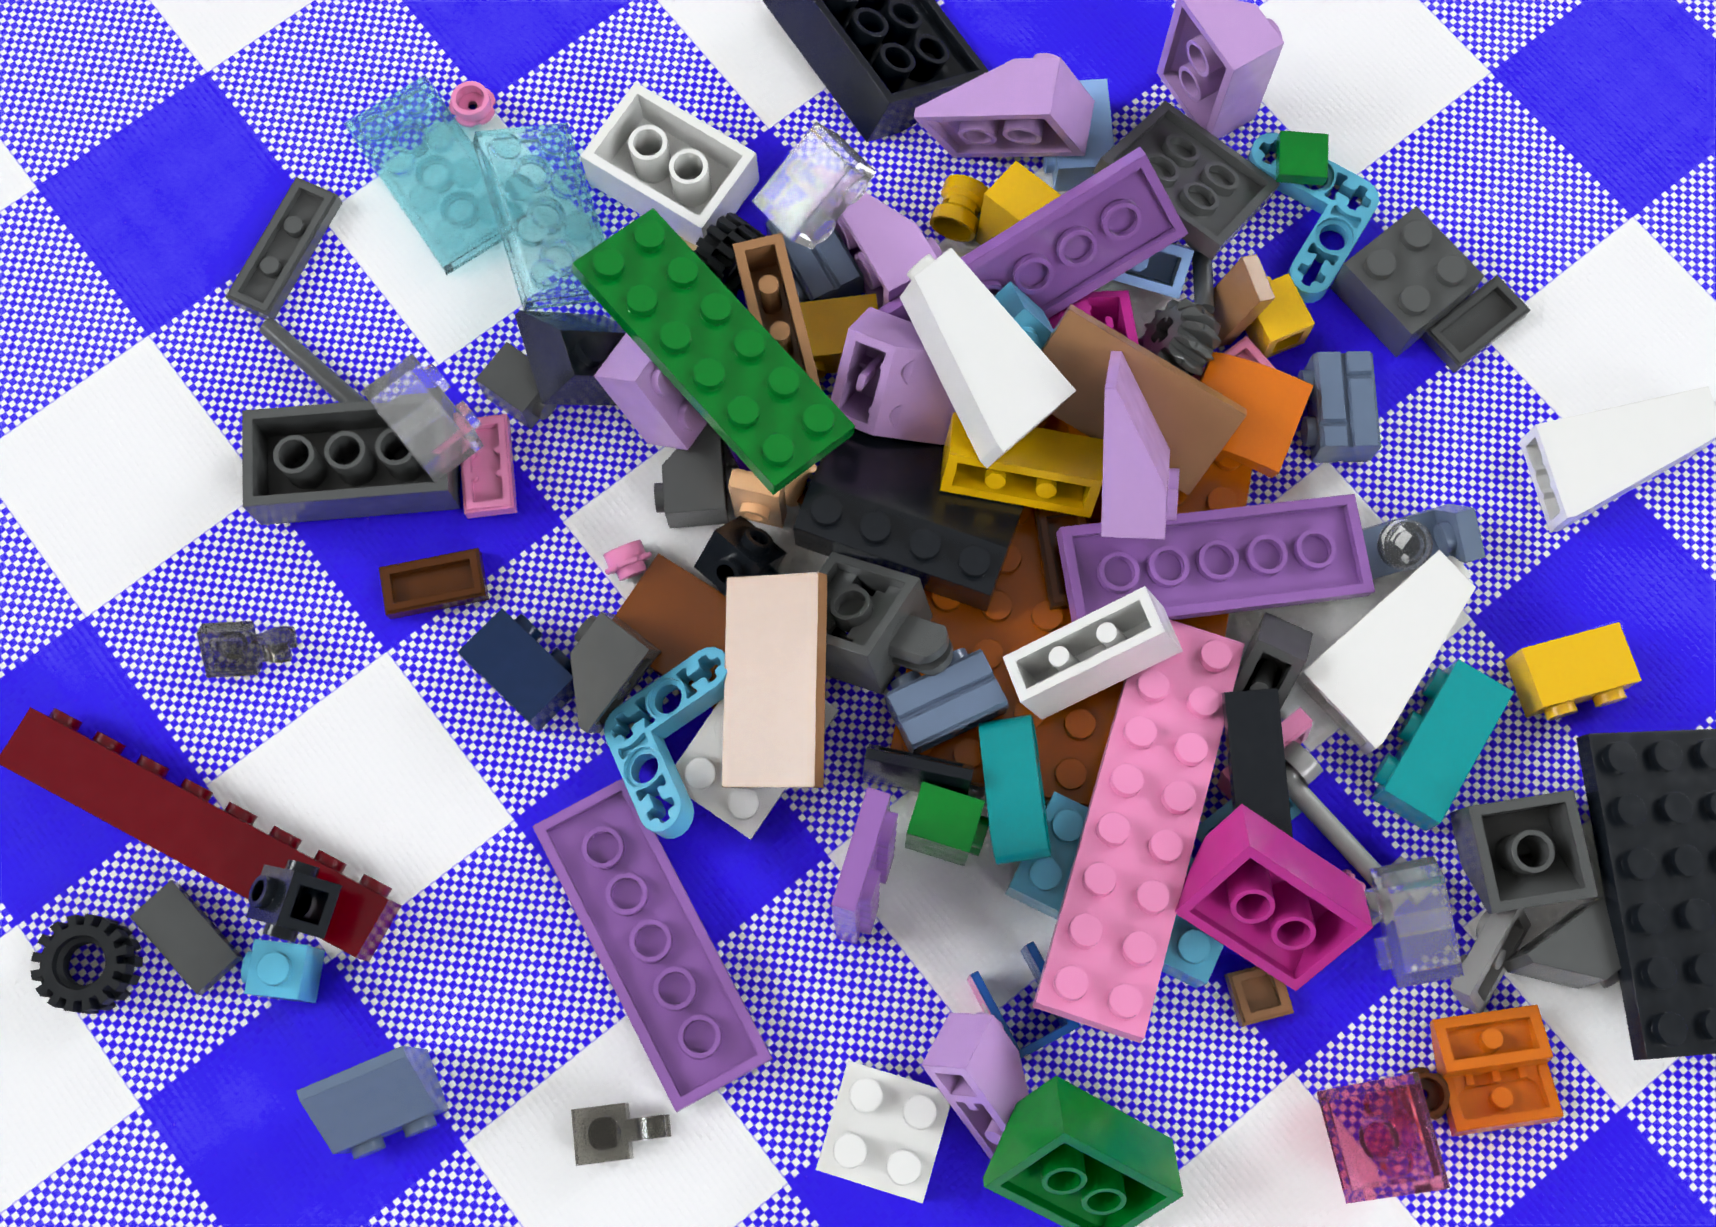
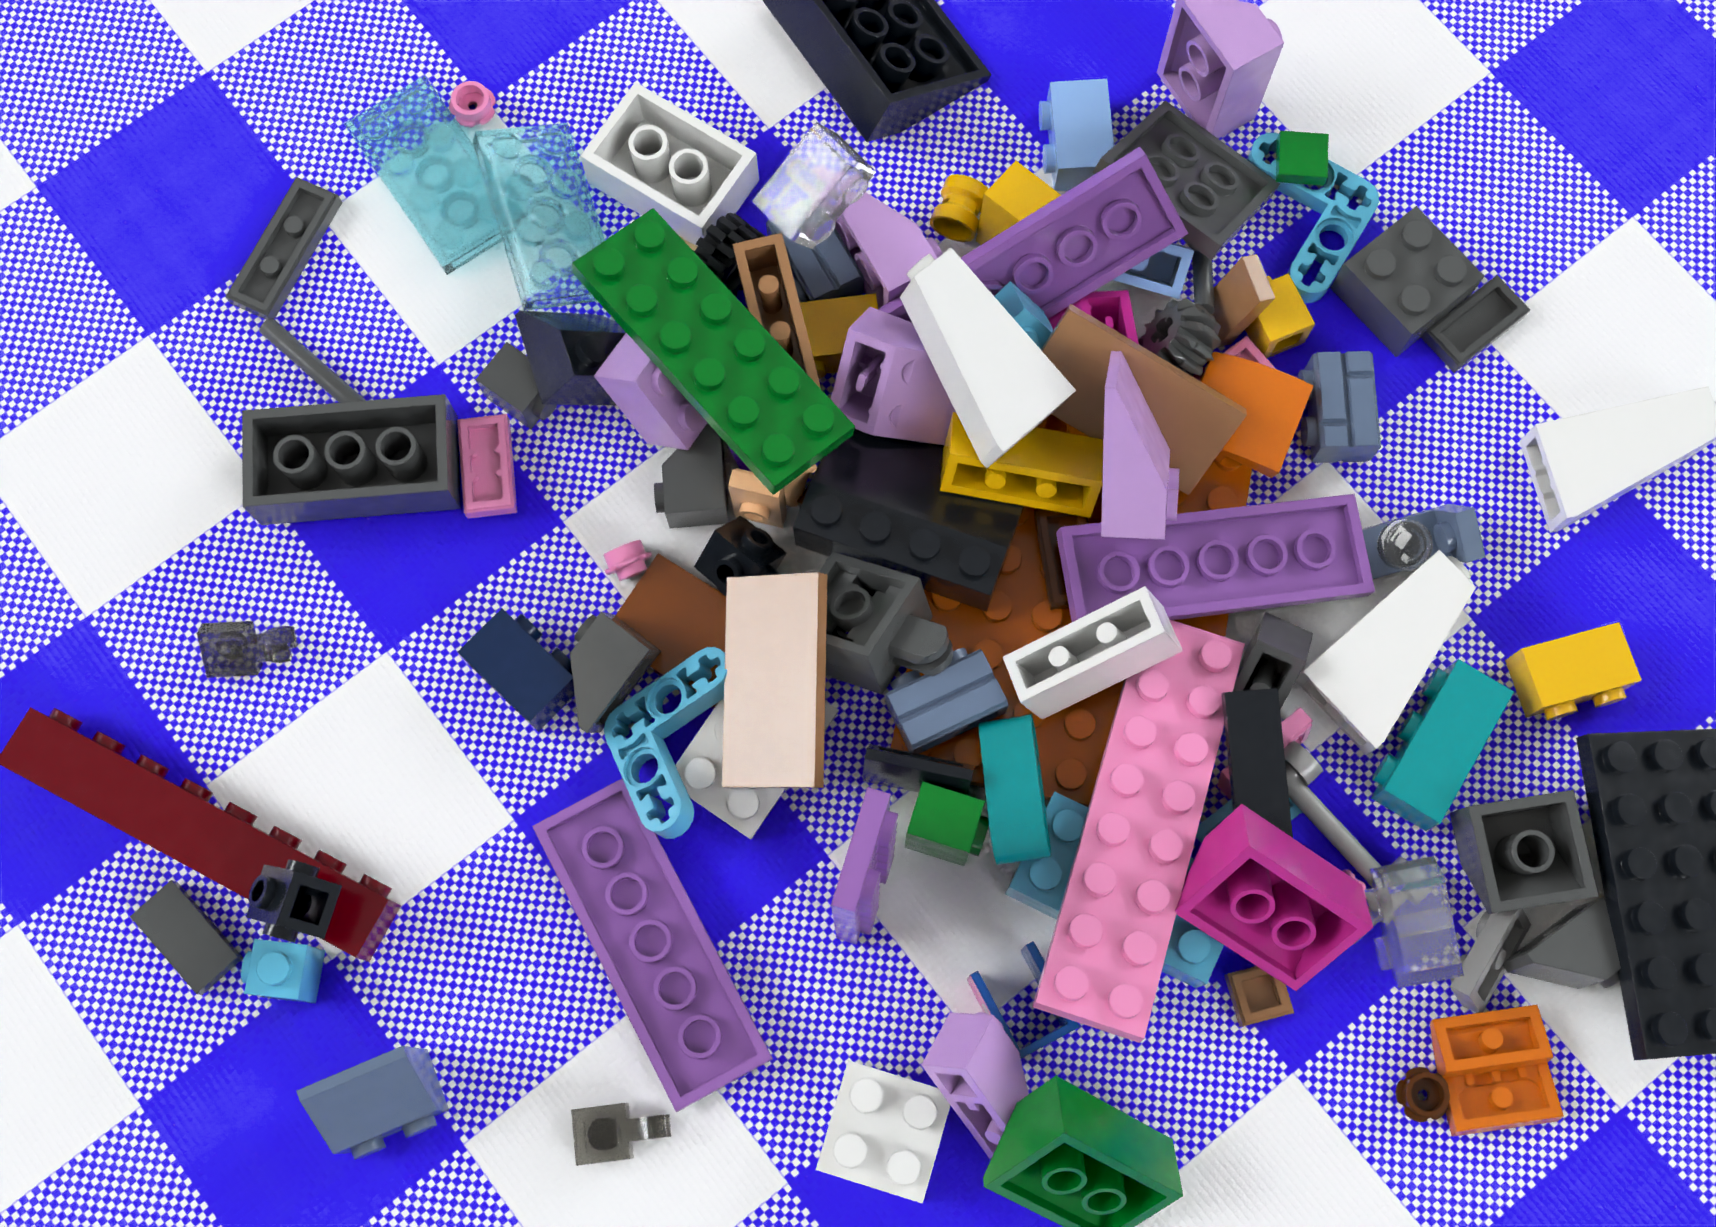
black tyre [31,914,143,1014] -> none
clear brick [362,354,484,483] -> none
reddish brown tile [379,548,489,619] -> none
lavender slope [914,53,1095,158] -> none
clear pink slope [1317,1072,1450,1204] -> none

